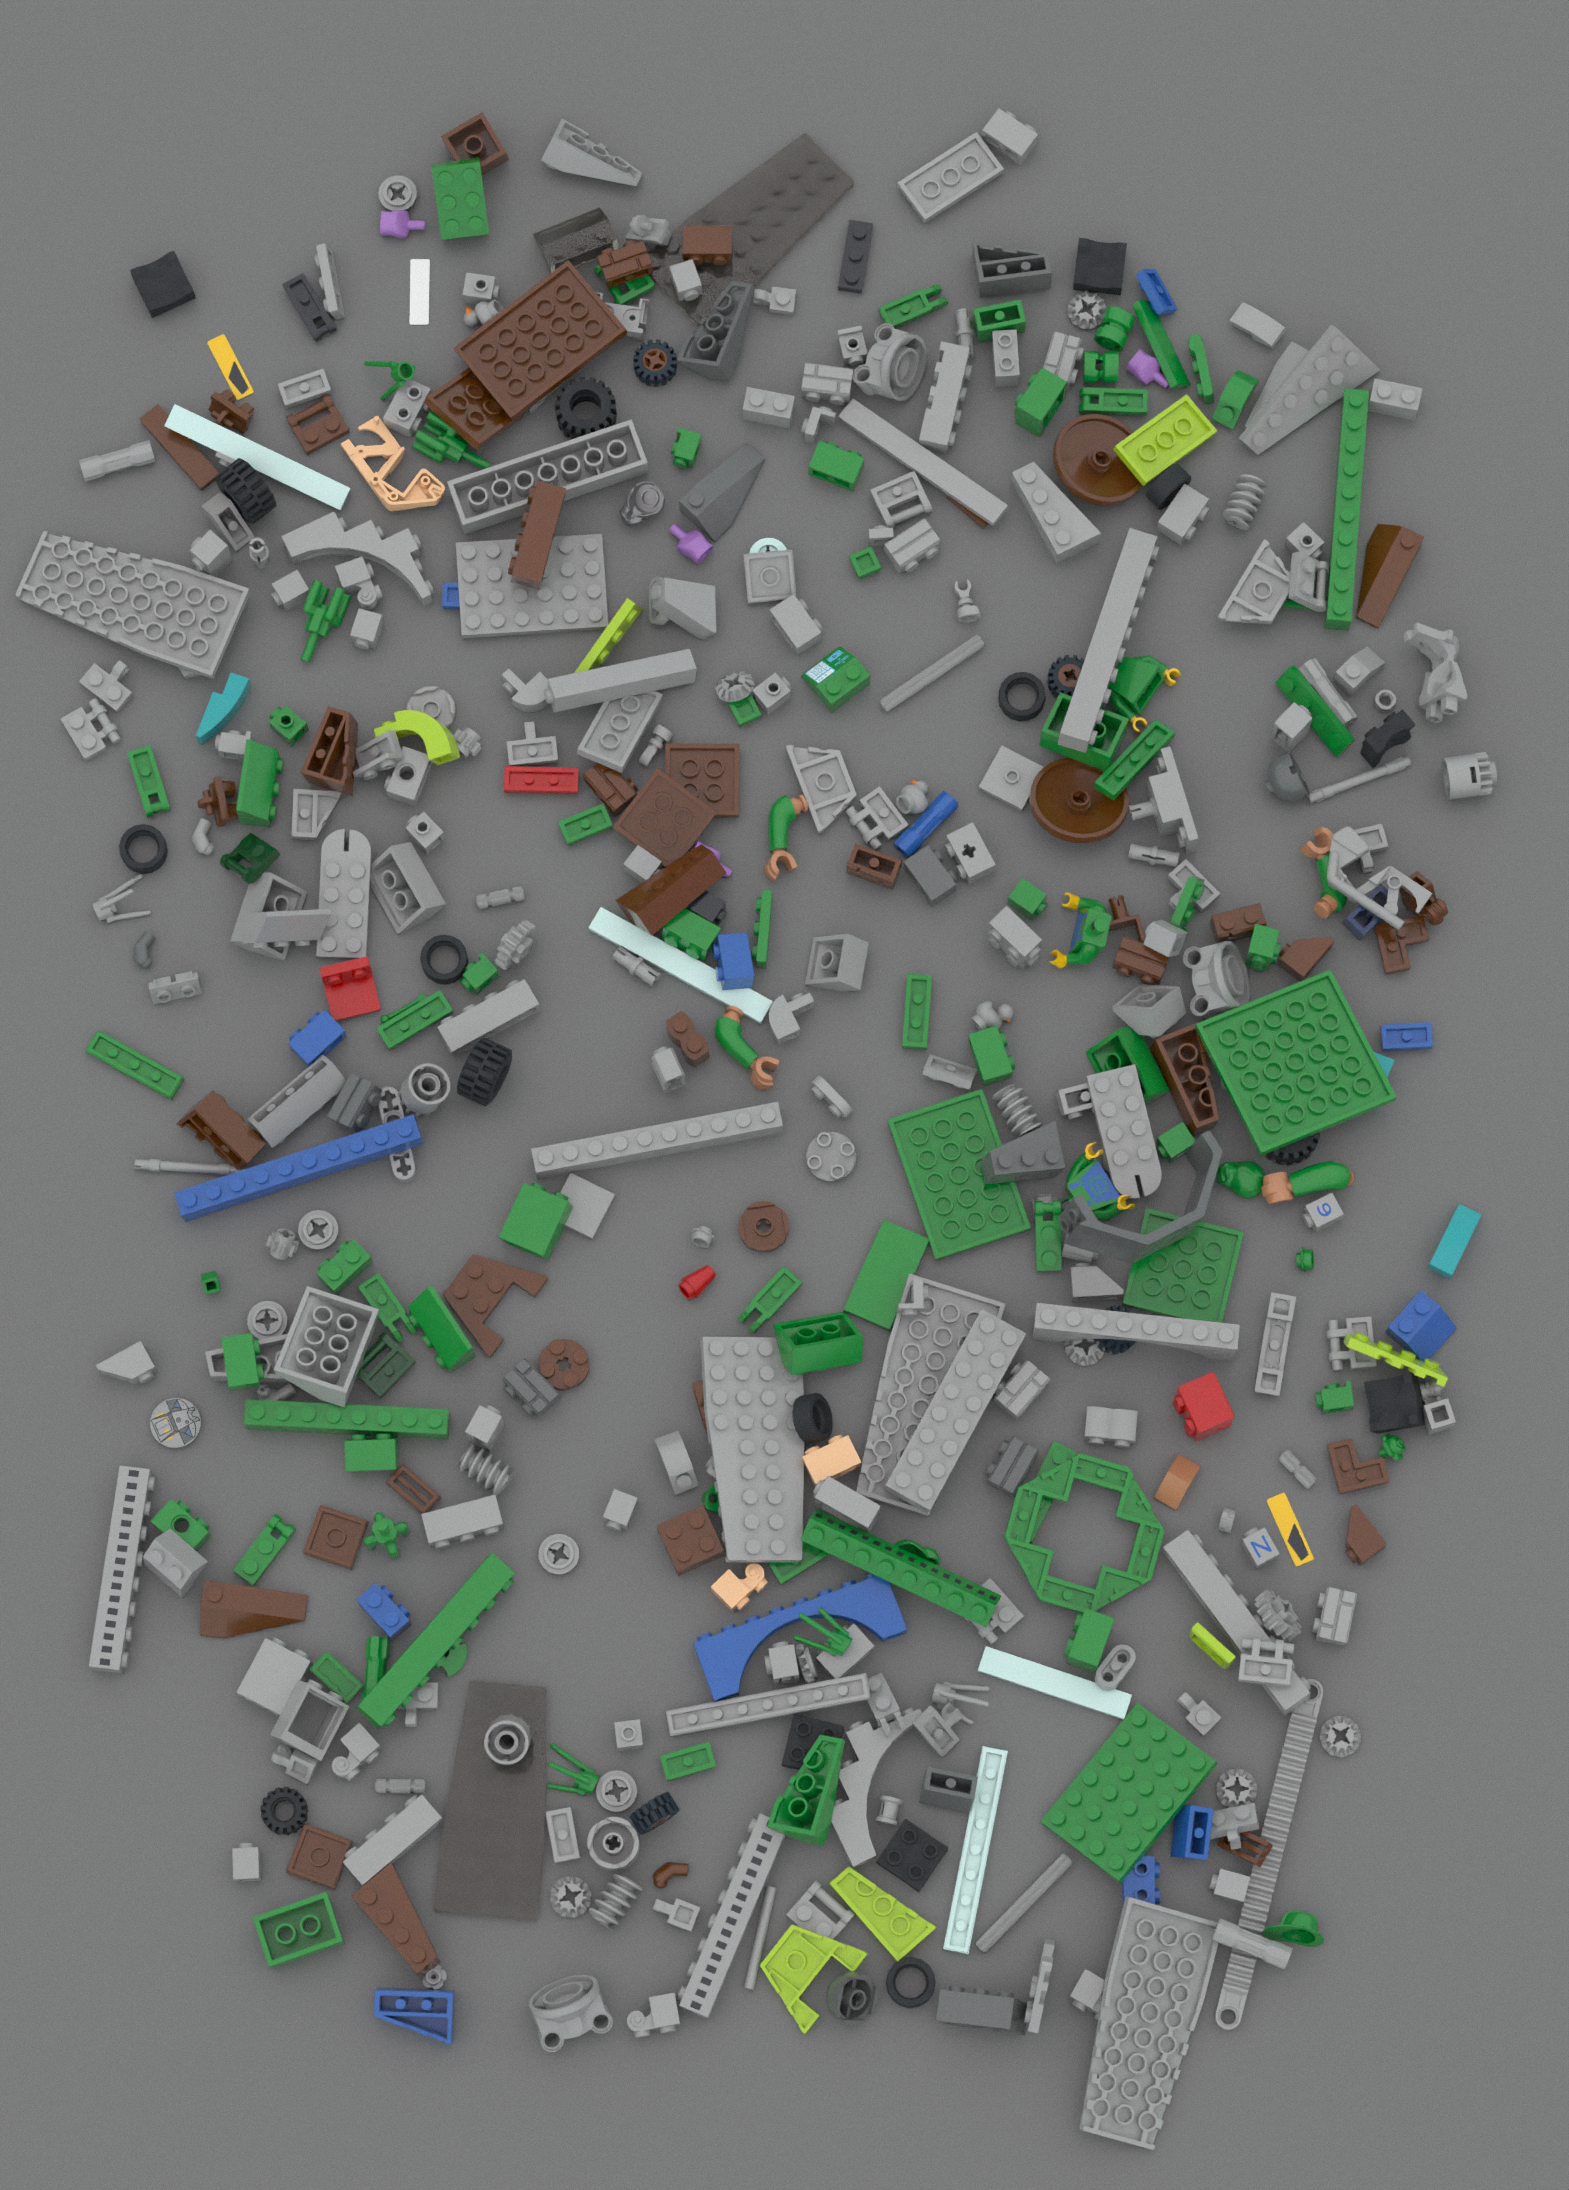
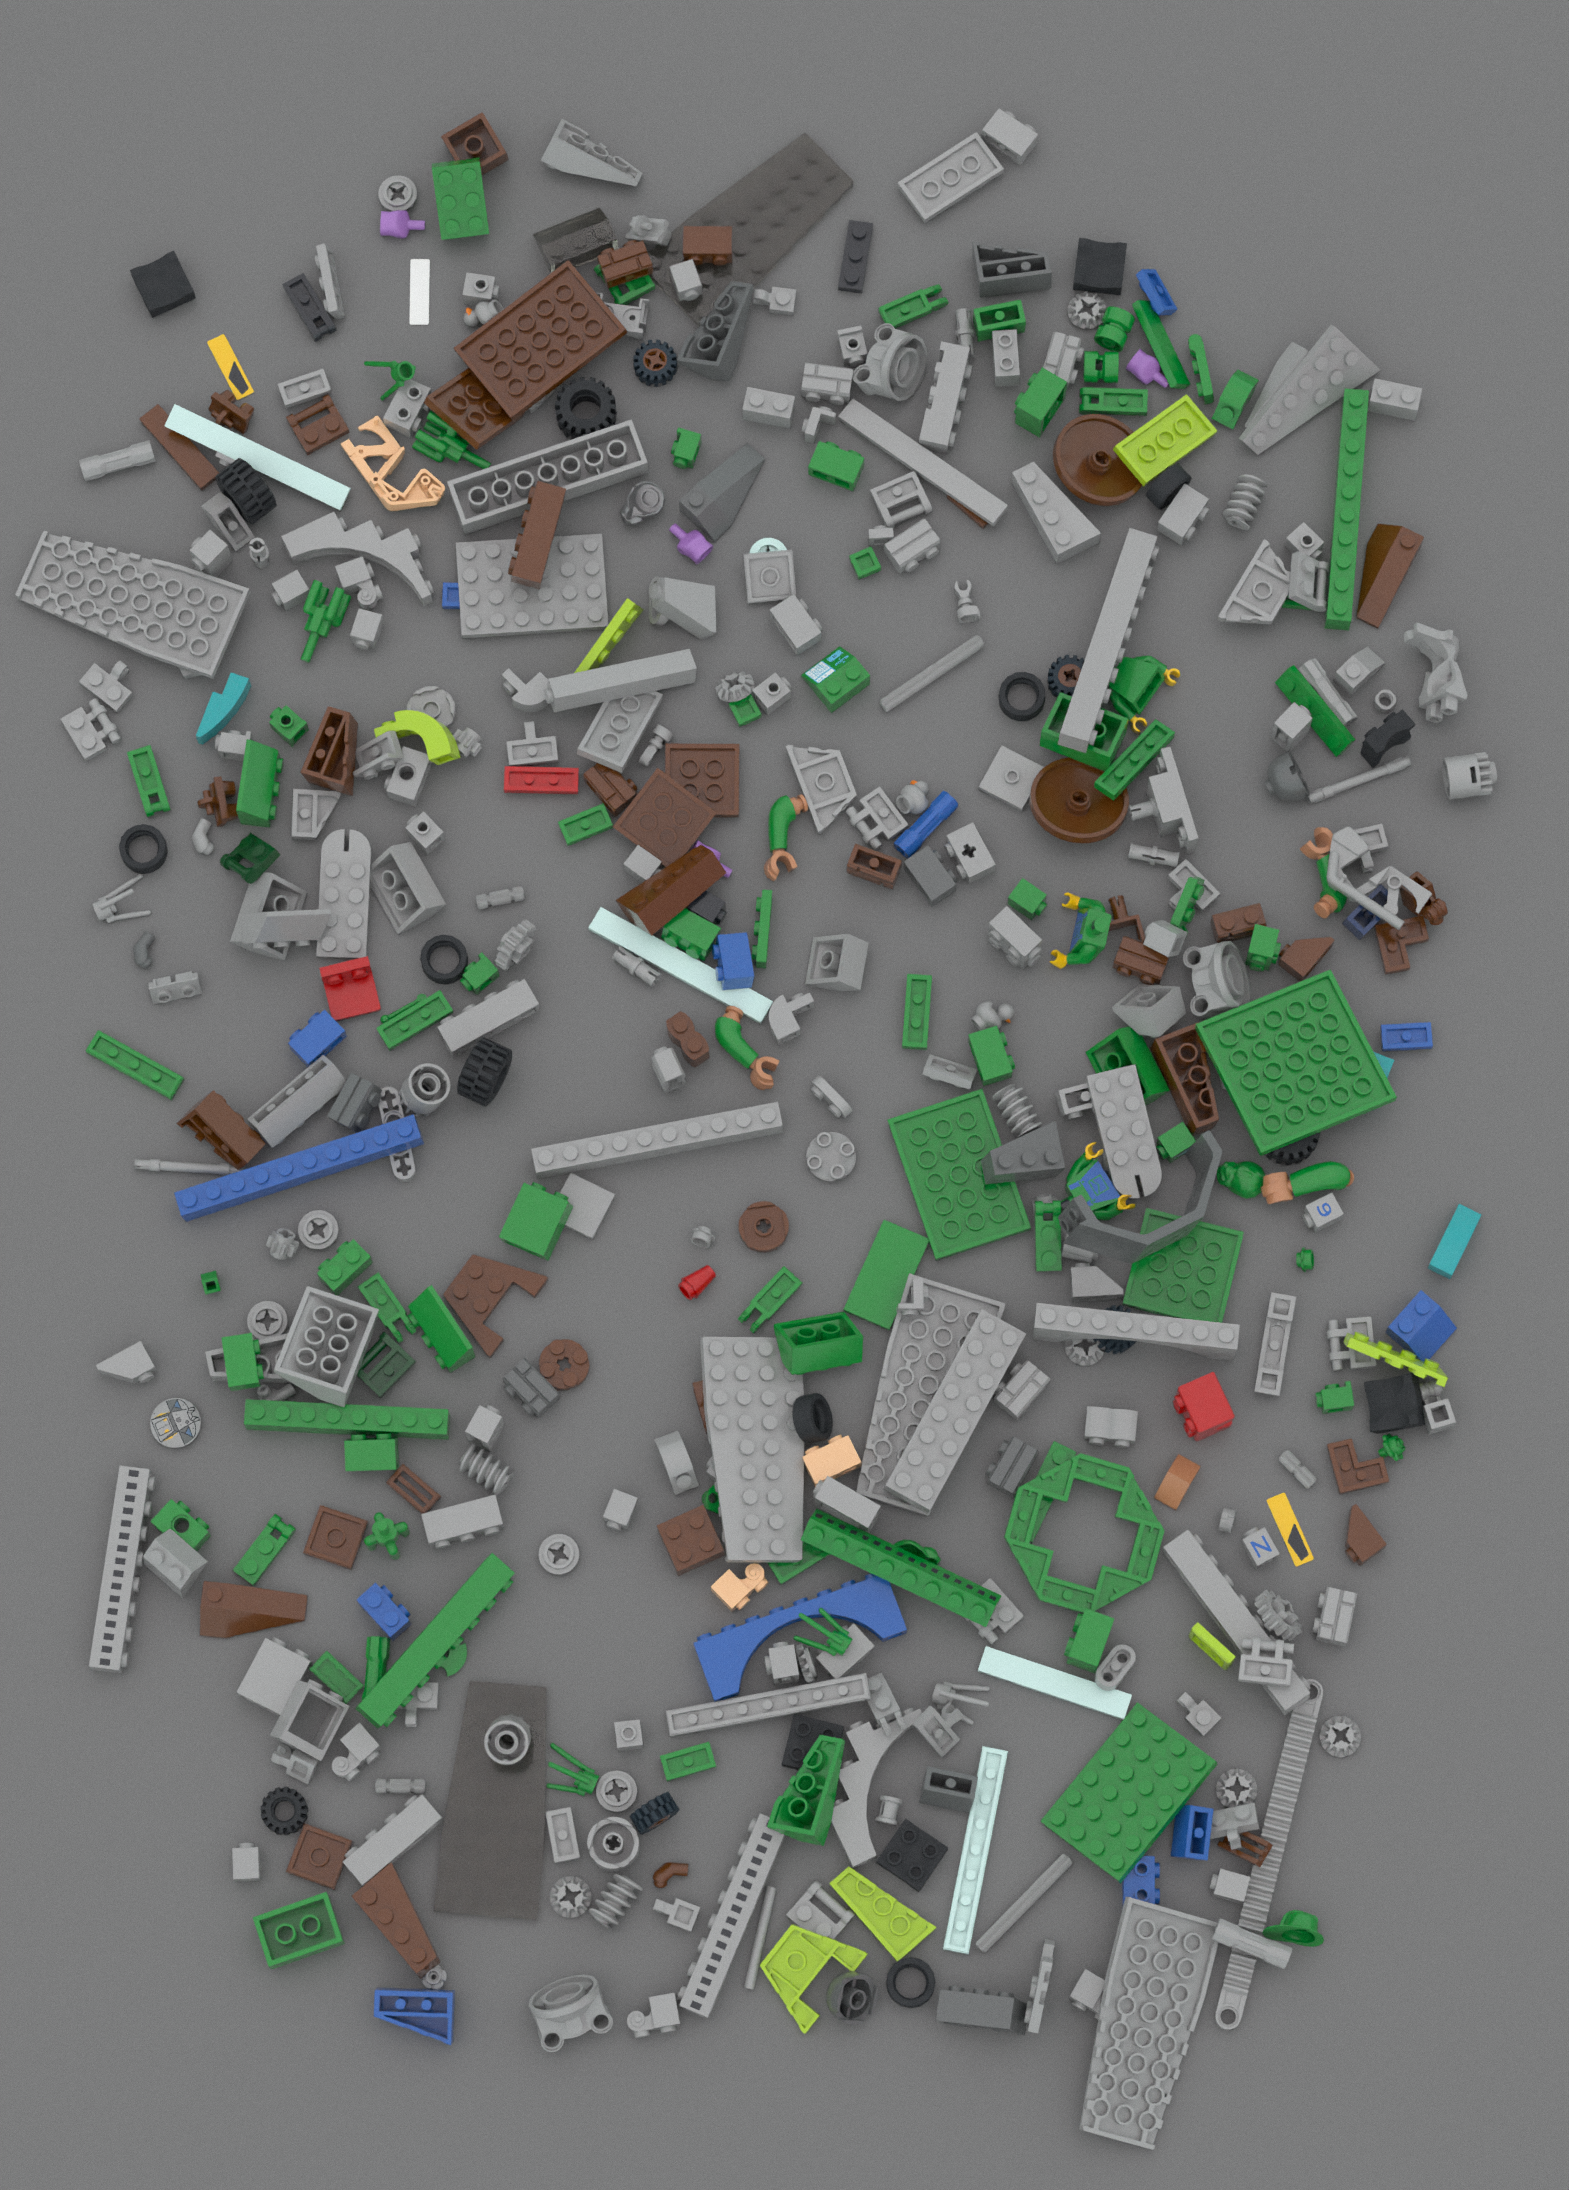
light grey slope [1229,302,1286,349] -> none

